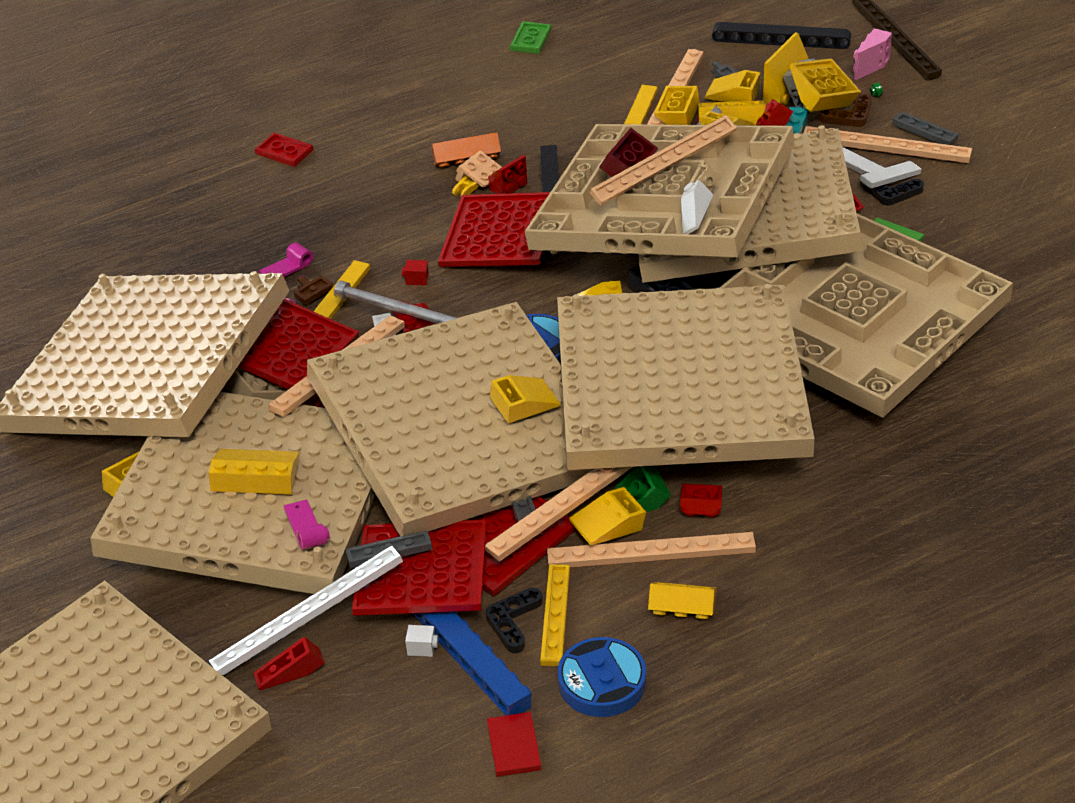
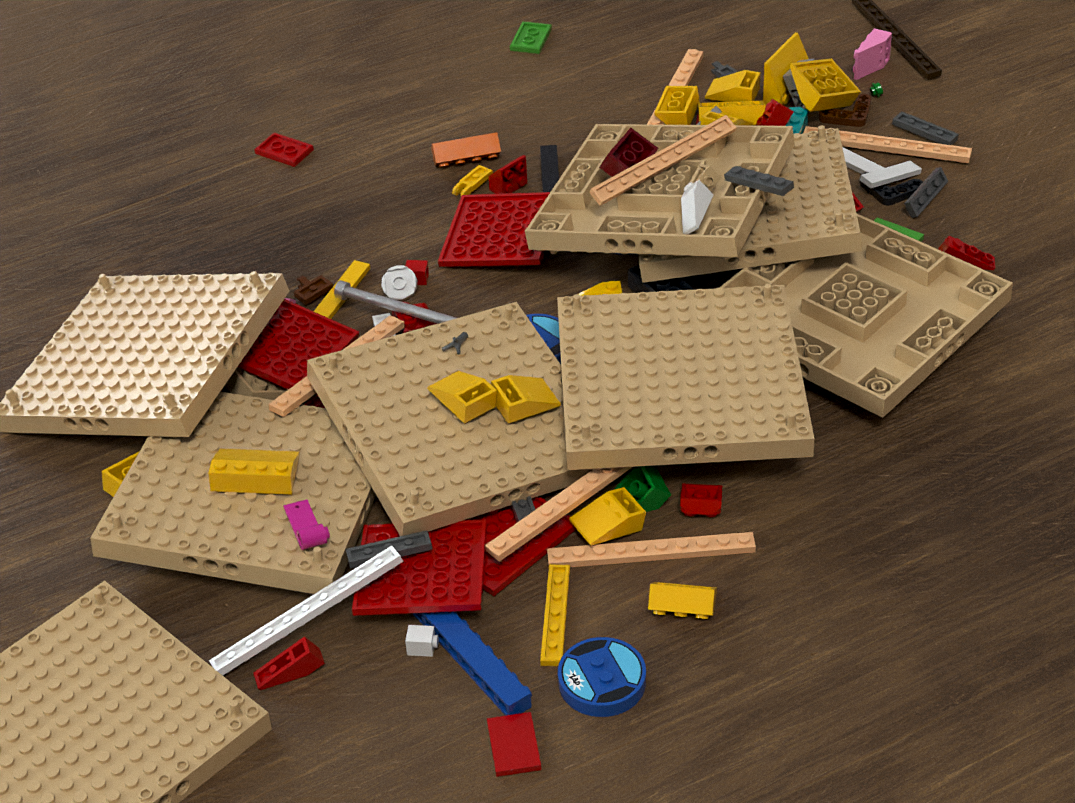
dark pink door [259,242,313,277] -> none
light nougat bracket [455,150,502,187] -> none
black beam [486,588,543,653] -> none
yellow tile [624,85,657,124] -> none
black beam [712,22,851,49] -> none
none -> white tile [381,265,418,301]
none -> yellow slope [427,371,497,424]
none -> dark grey bar [442,332,468,355]
none -> dark grey plate [724,166,794,196]
none -> dark grey plate [904,167,948,218]
none -> red slope [938,236,995,270]

